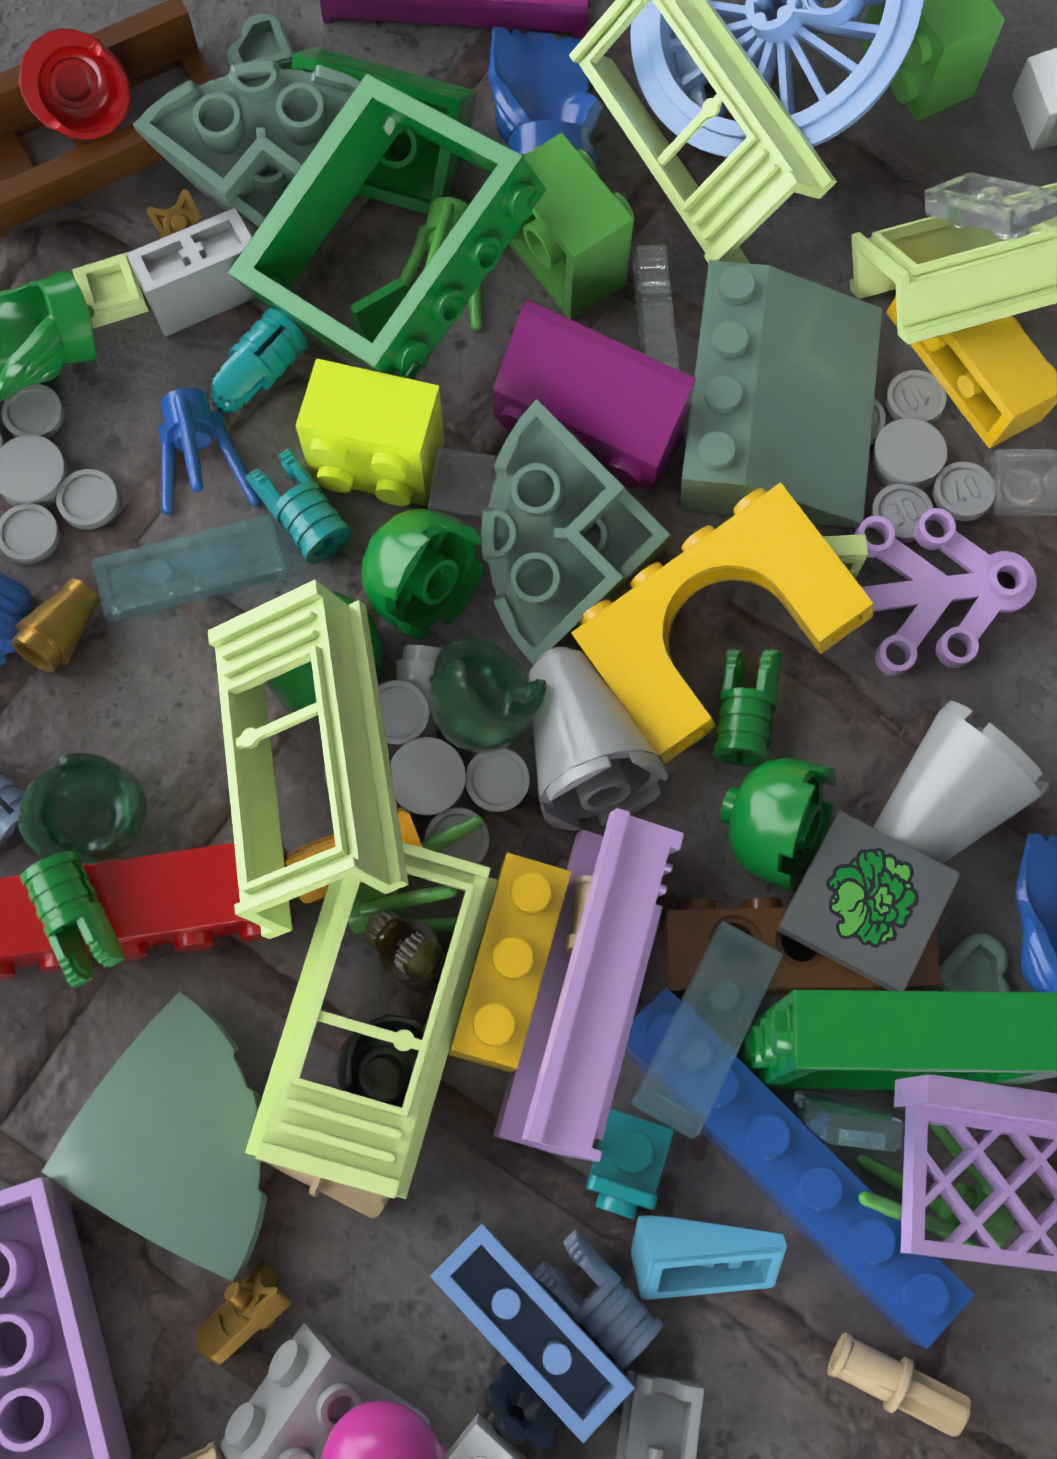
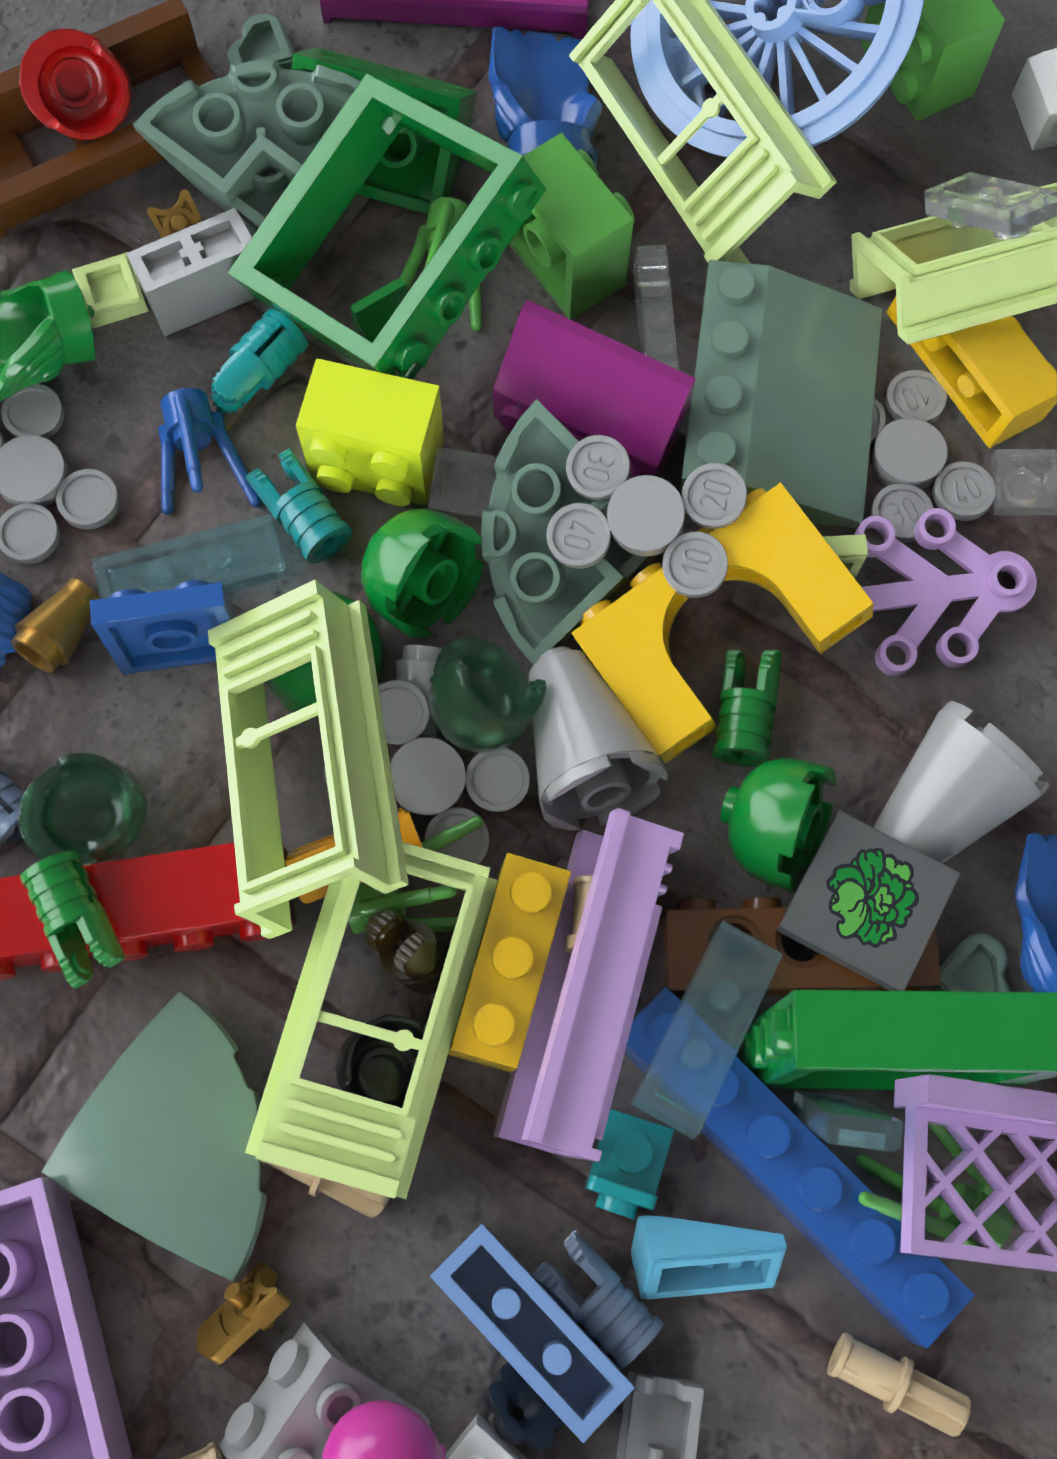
none -> blue plate [90,580,236,675]
none -> light grey piece [546,435,747,598]

